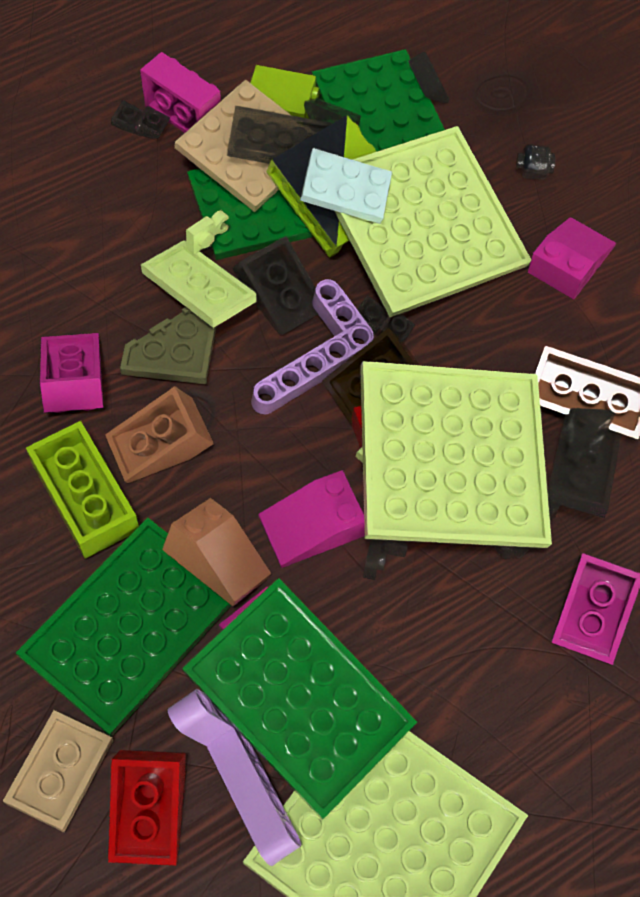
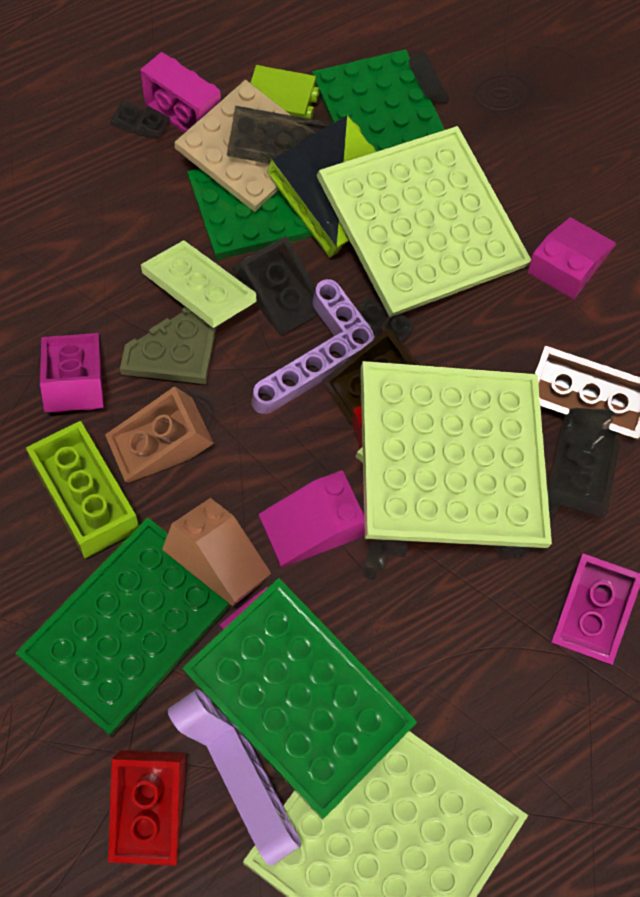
tan plate [3,710,113,833] -> none
yellowish green plate [186,210,229,254] -> none
light aqua plate [300,148,392,224] -> none
clear smoke slope [304,98,361,133] -> none
clear smoke head [516,144,555,180] -> none

